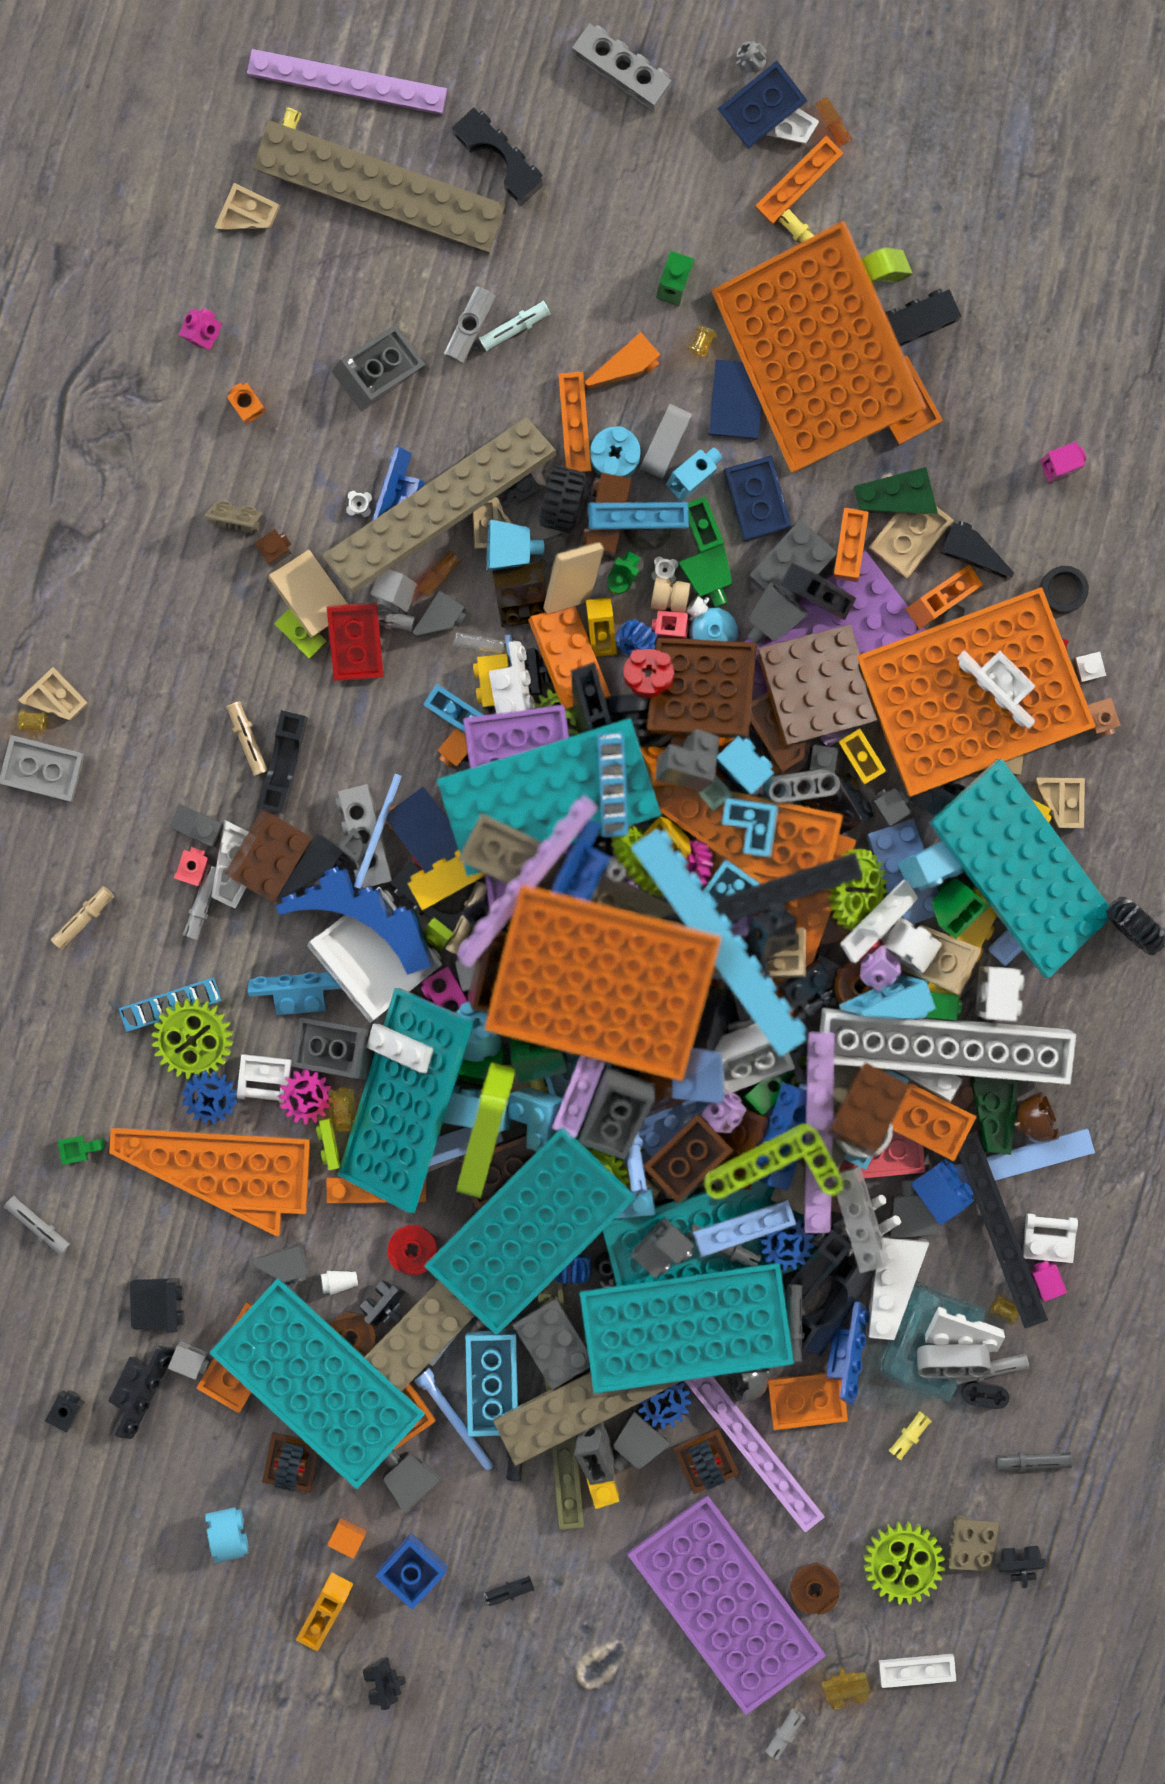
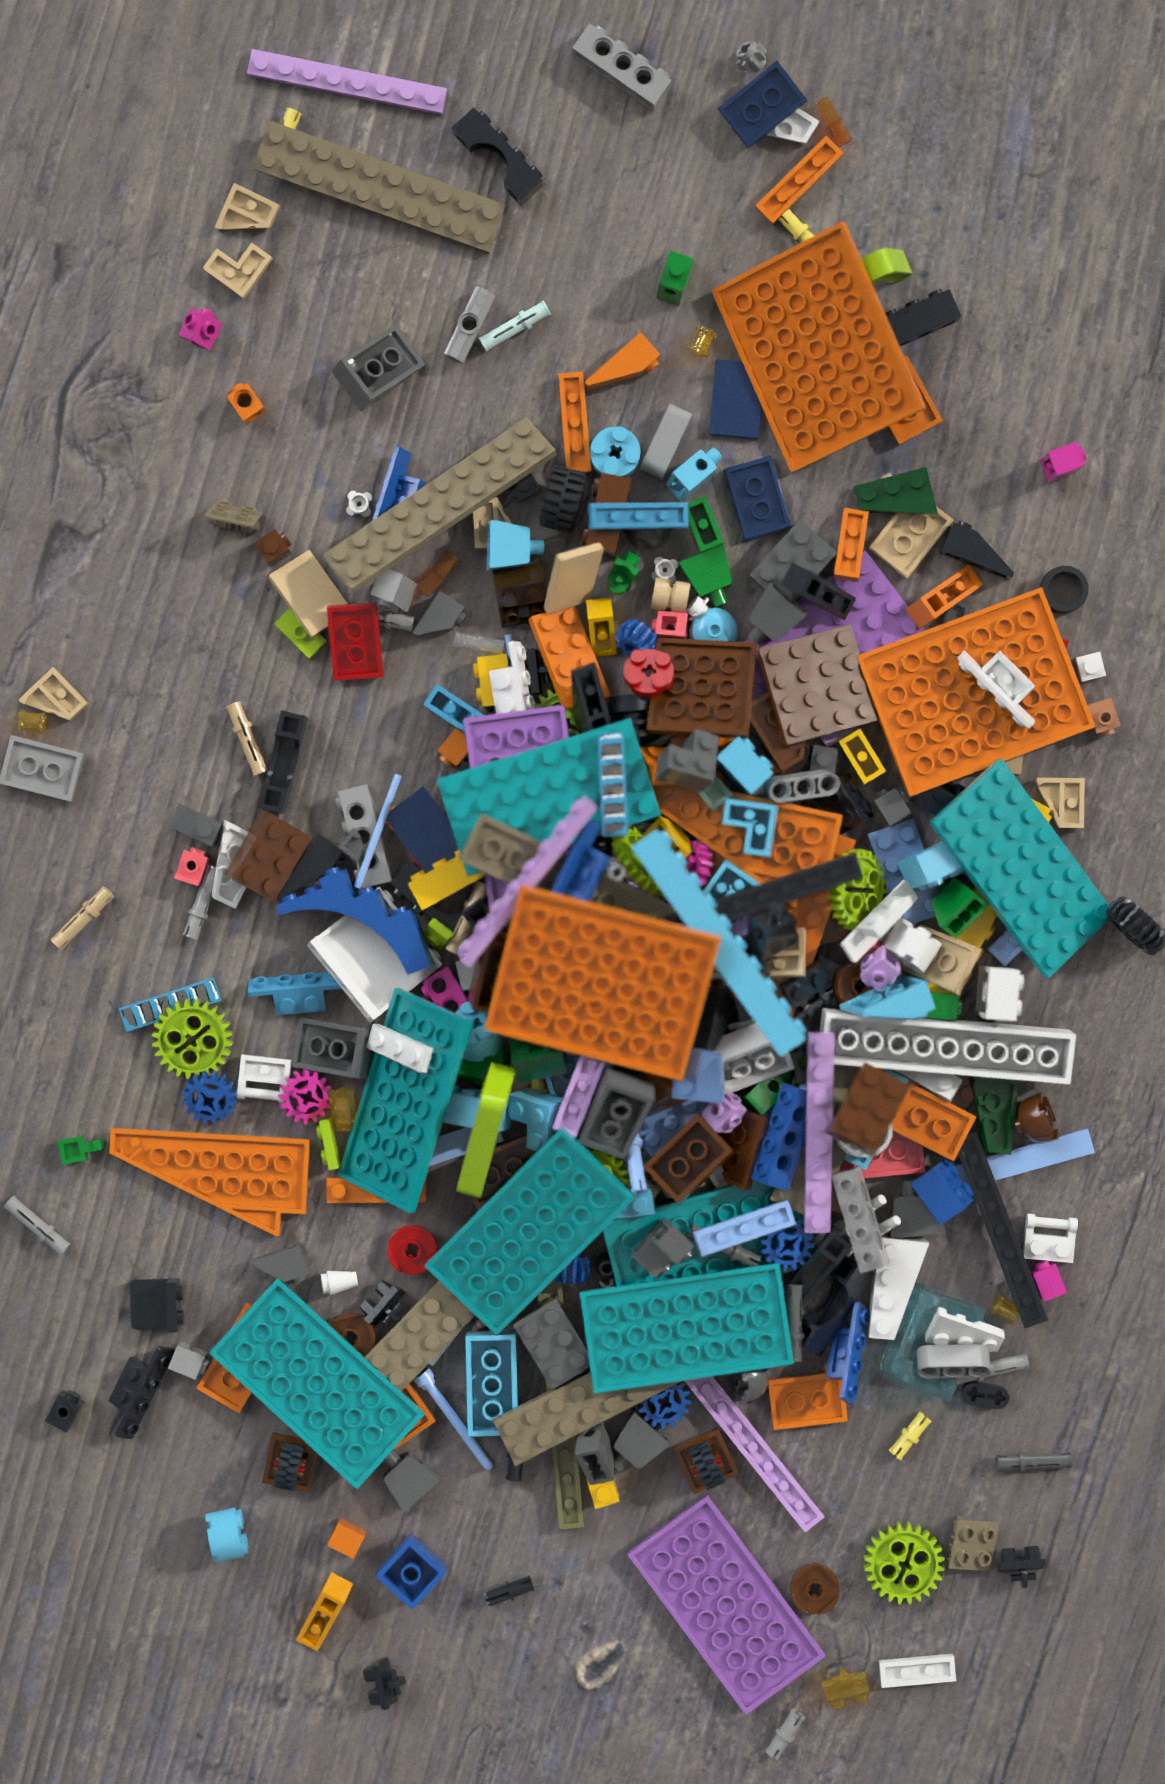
lime beam [704,1123,843,1199] -> none
none -> tan plate [202,243,273,299]

